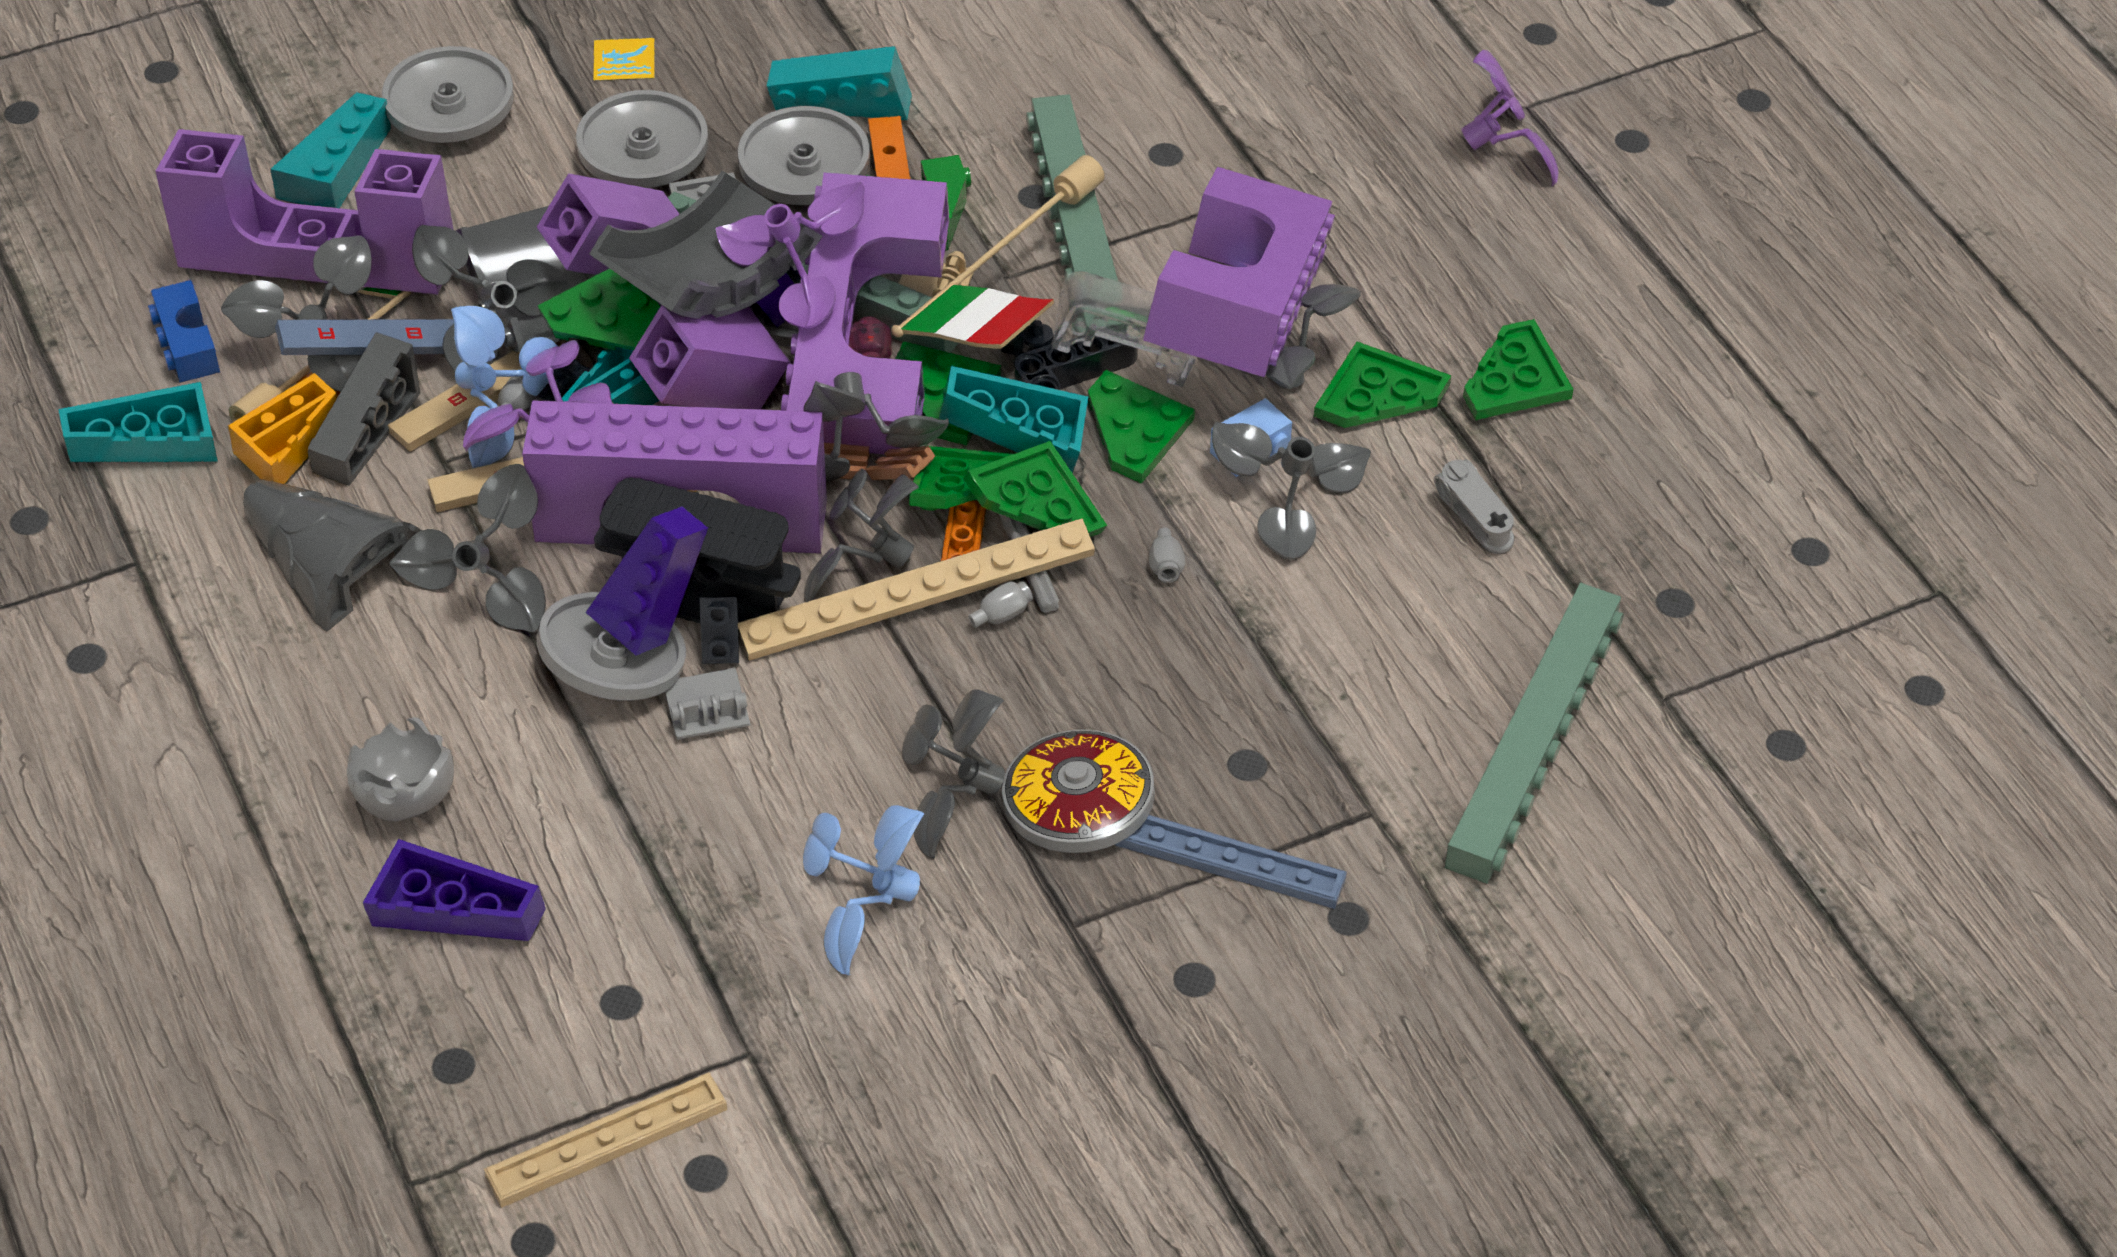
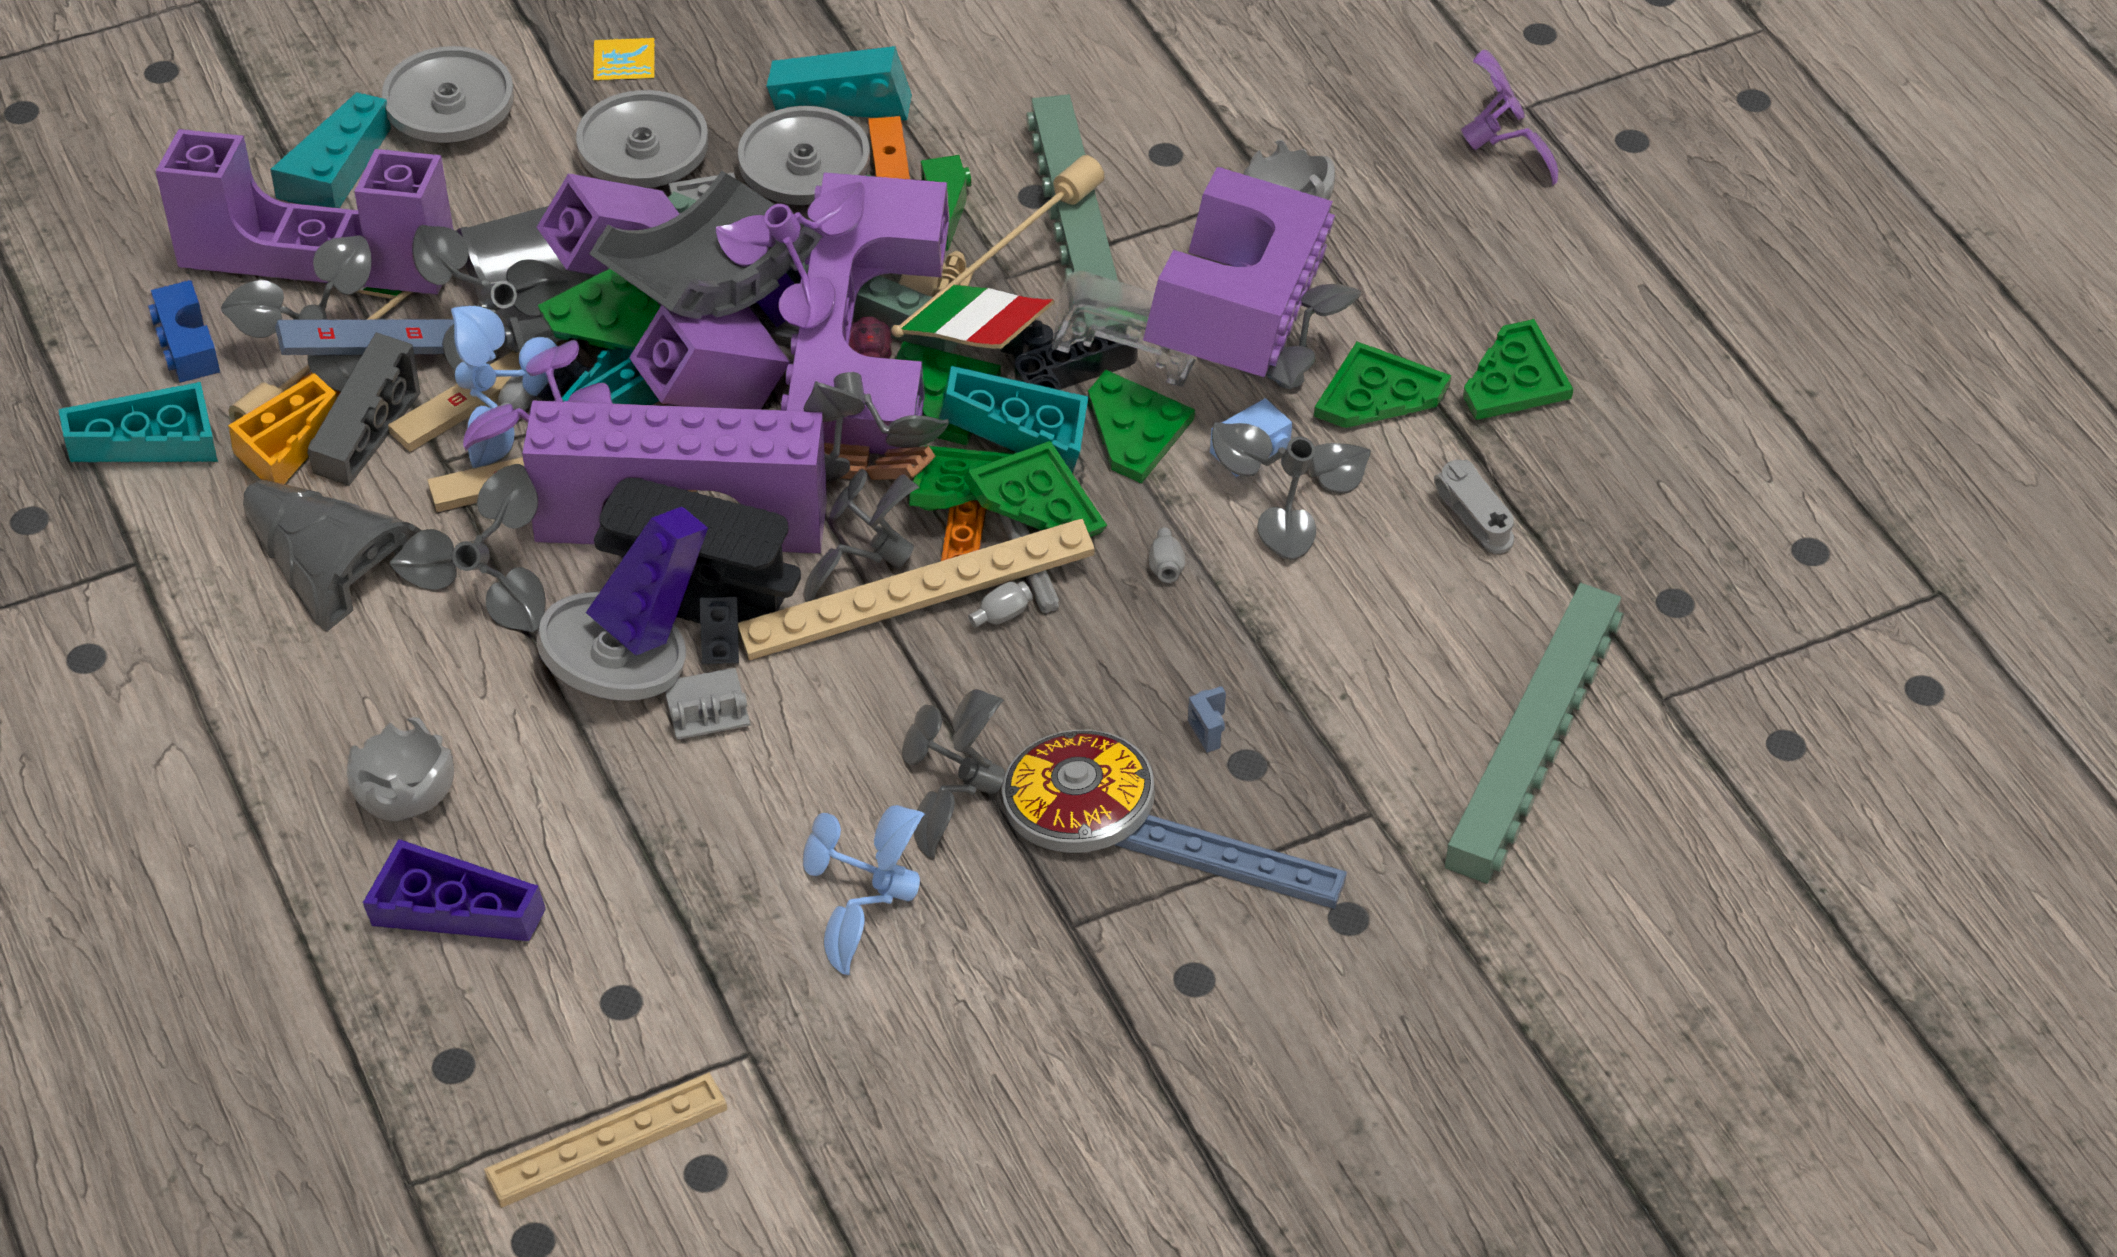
none -> sand blue bracket [1188,686,1226,753]
none -> light grey piece [1244,140,1335,200]

